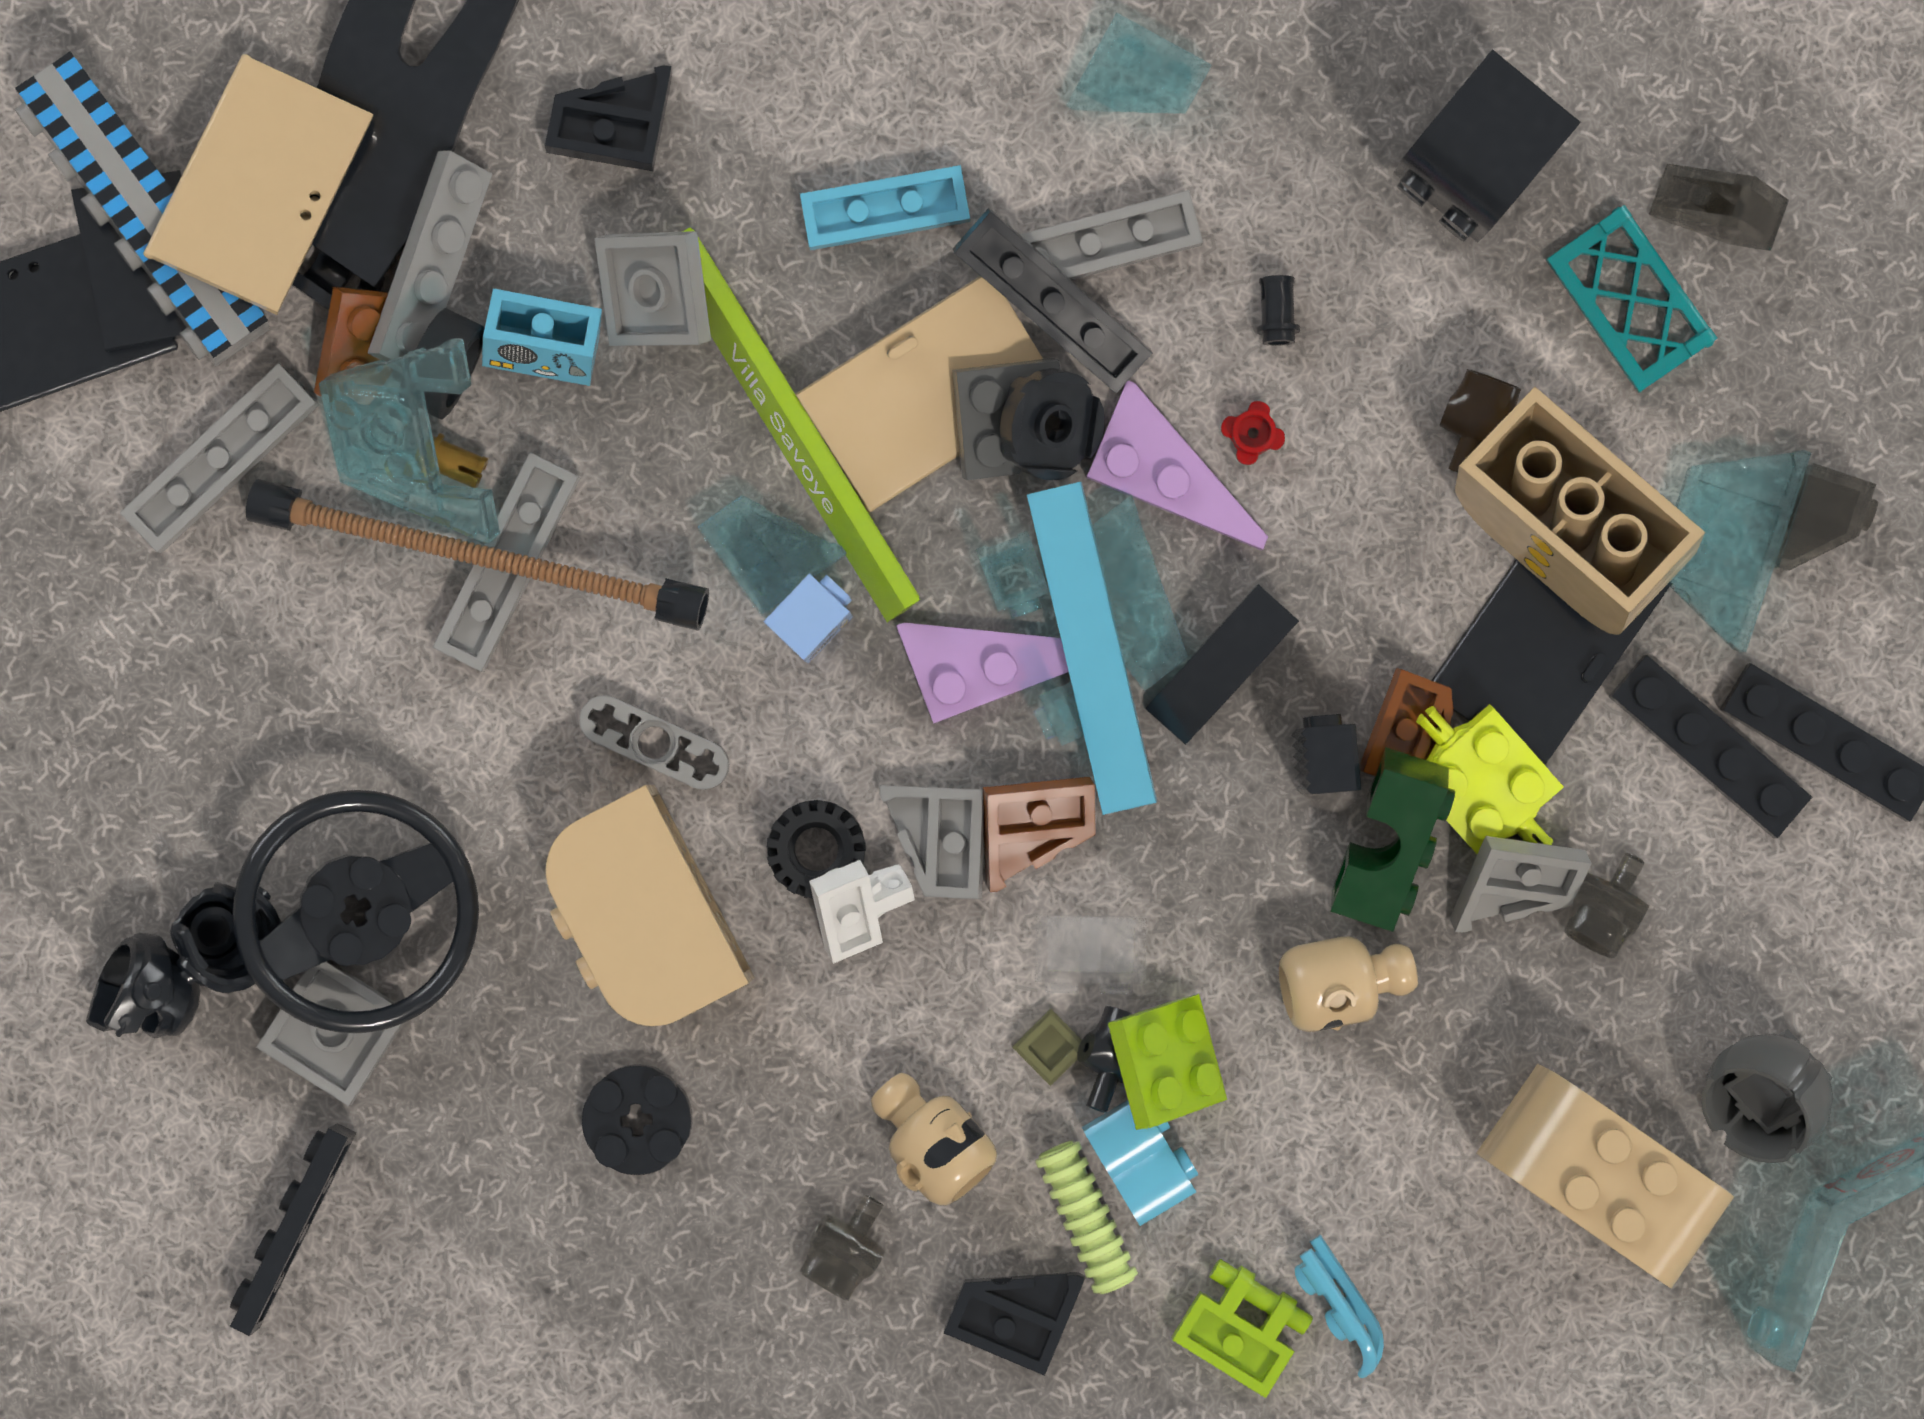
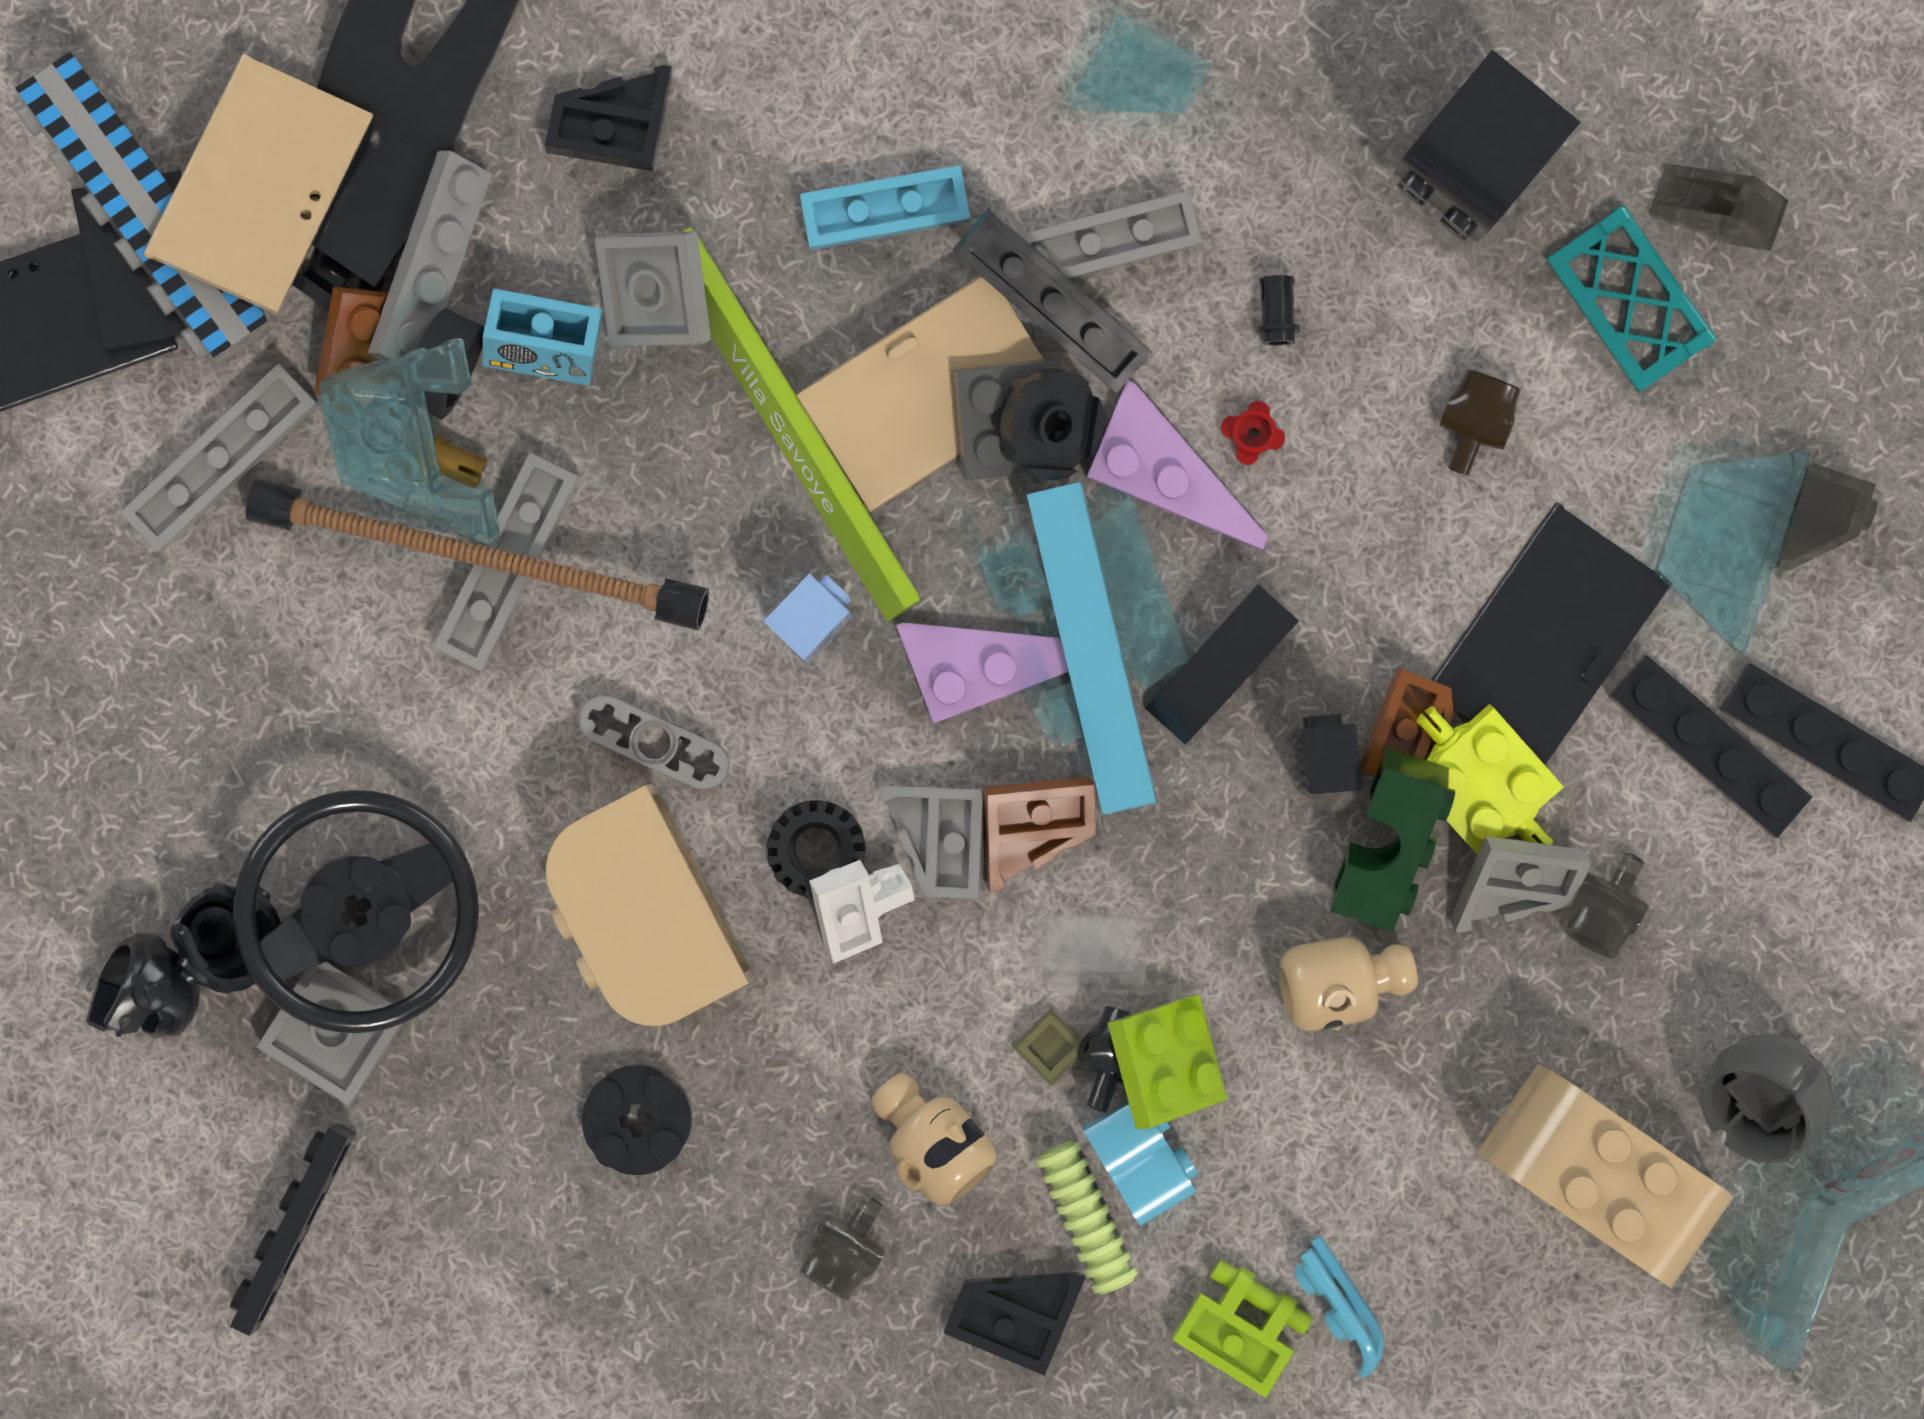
clear light blue wing [697,495,847,617] -> none
tan brick [1455,387,1705,635] -> none

